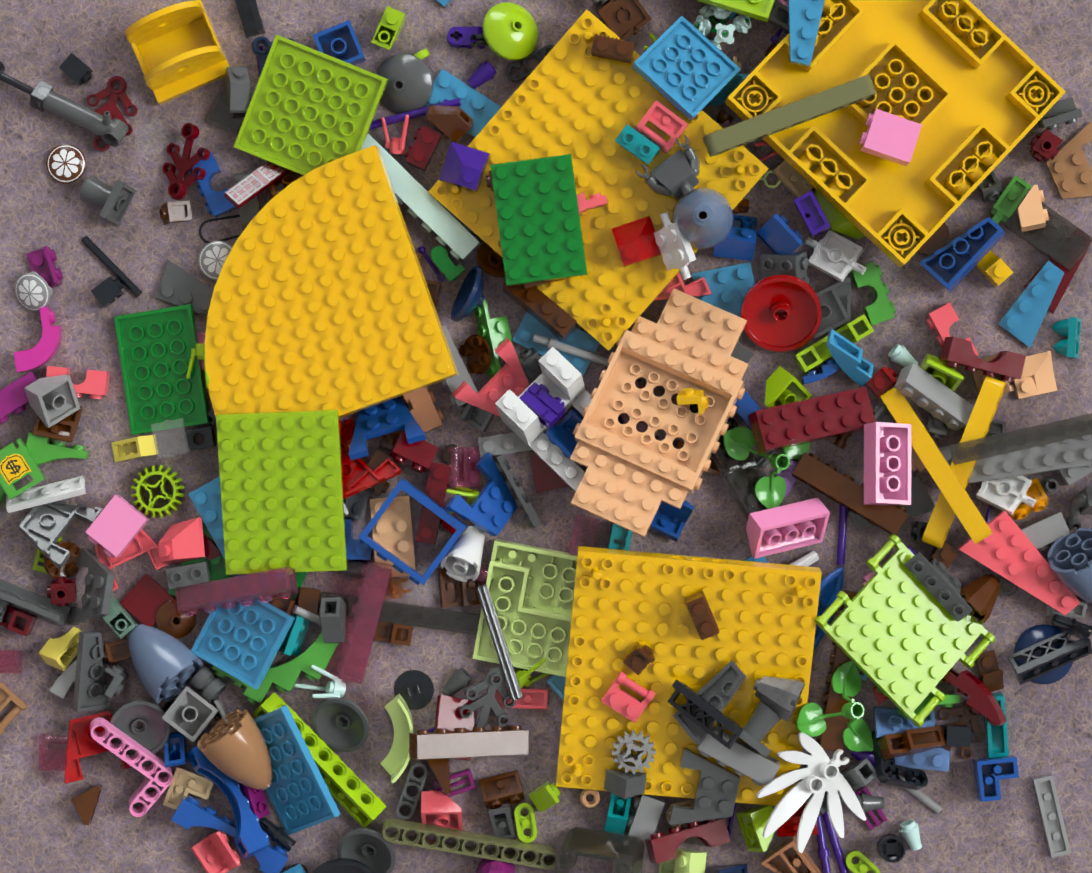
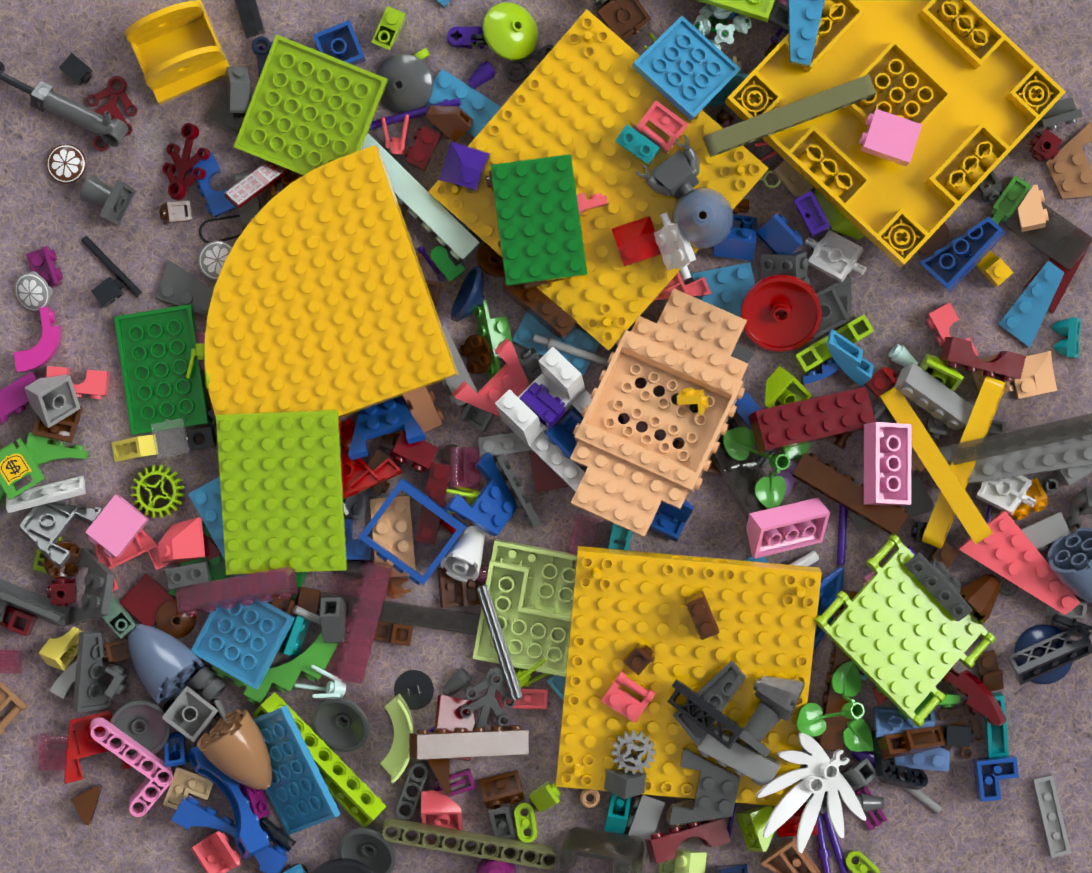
reddish brown brick [591,34,635,64] -> none
bright green arch [850,261,896,326] -> none
black wheel [876,833,906,863] -> none
light aqua cone [899,819,922,851] -> none

